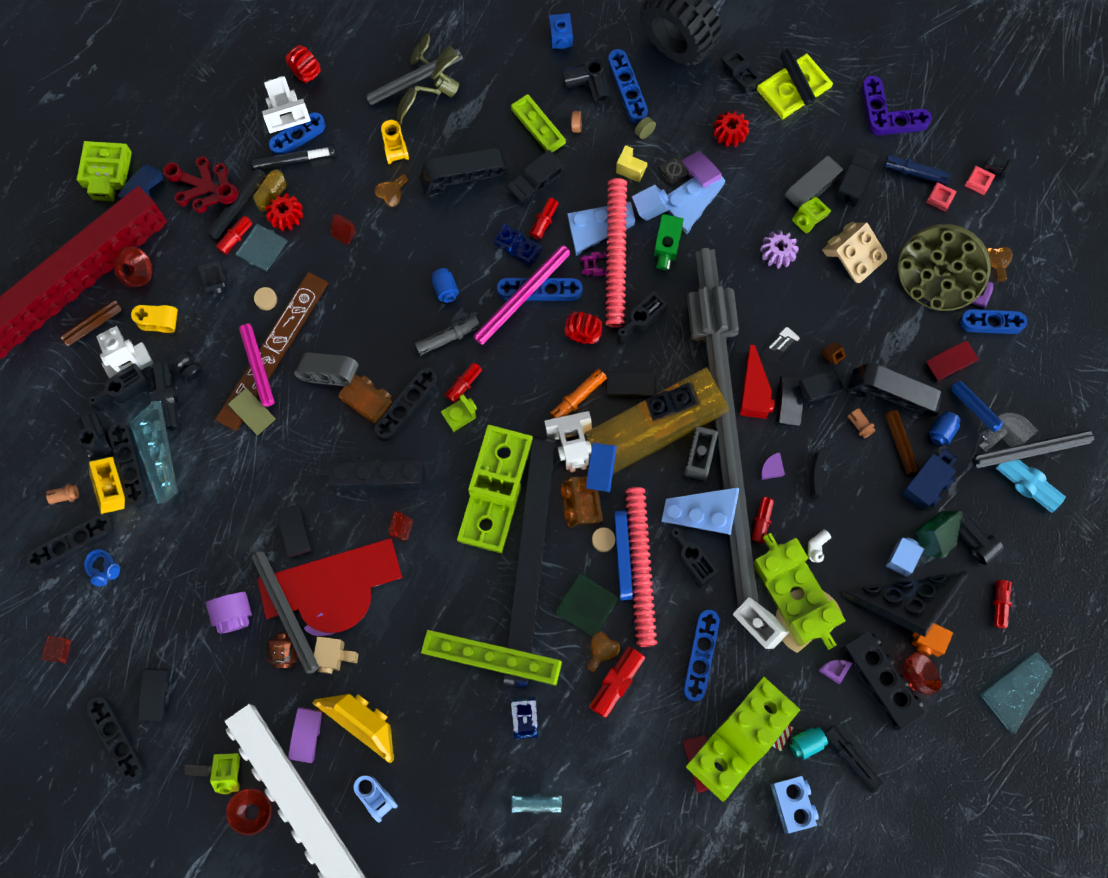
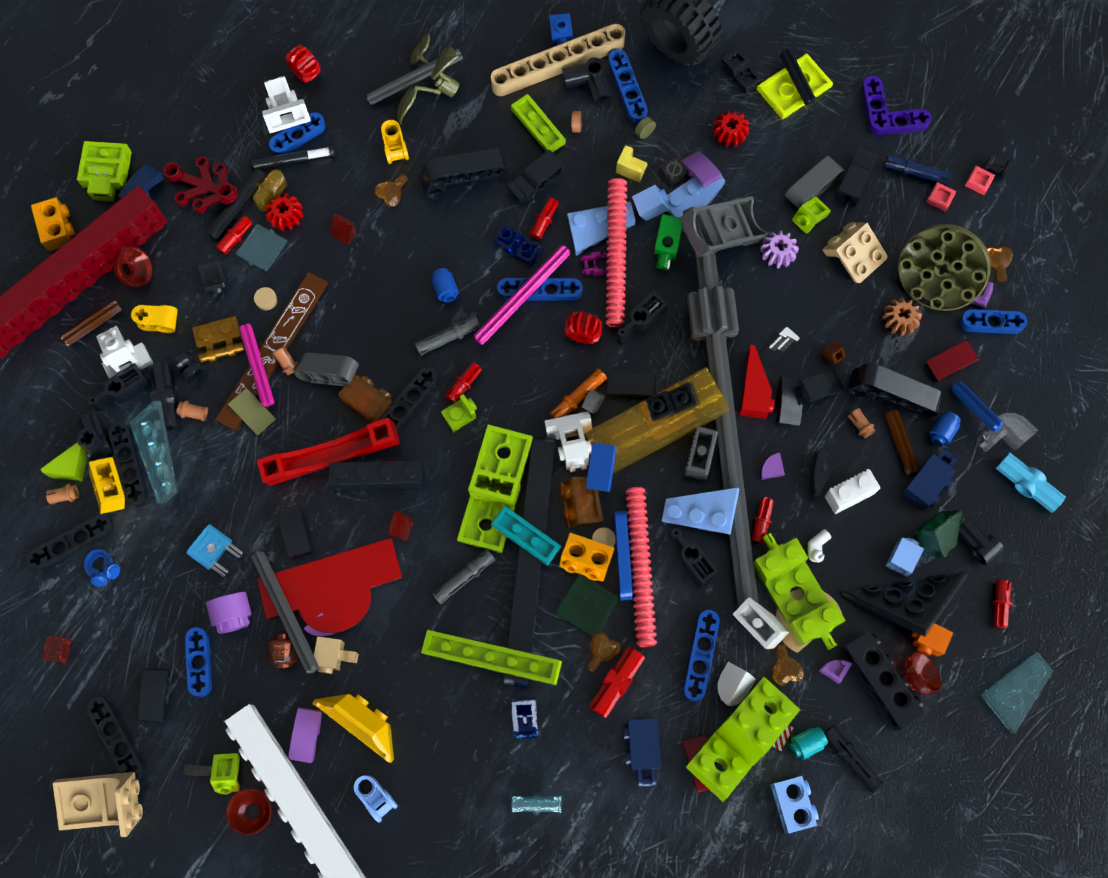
axle [972,430,1094,468] -> none
none -> light orange brick [31,197,75,252]
none -> lime slope [40,442,88,482]
none -> tan bracket [53,772,143,837]
none -> nougat pin [177,400,208,421]
none -> blue beam [185,627,212,697]
none -> dark azure piece [186,524,243,577]
none -> pearl gold plate [192,316,245,363]
none -> red arch [257,418,400,486]
none -> nougat pin [272,346,298,375]
none -> dark grey pin [432,549,496,604]
none -> tan beam [491,24,625,96]
none -> teal tile [491,506,561,566]
none -> light orange brick [559,533,614,582]
none -> dark grey beam [582,390,605,413]
none -> dark blue brick [623,718,661,788]
none -> dark grey piece [680,196,769,257]
none -> white brick [718,662,756,706]
none -> clear orange rock [773,644,804,685]
none -> white brick [825,469,880,514]
none -> nougat gear [882,297,922,337]

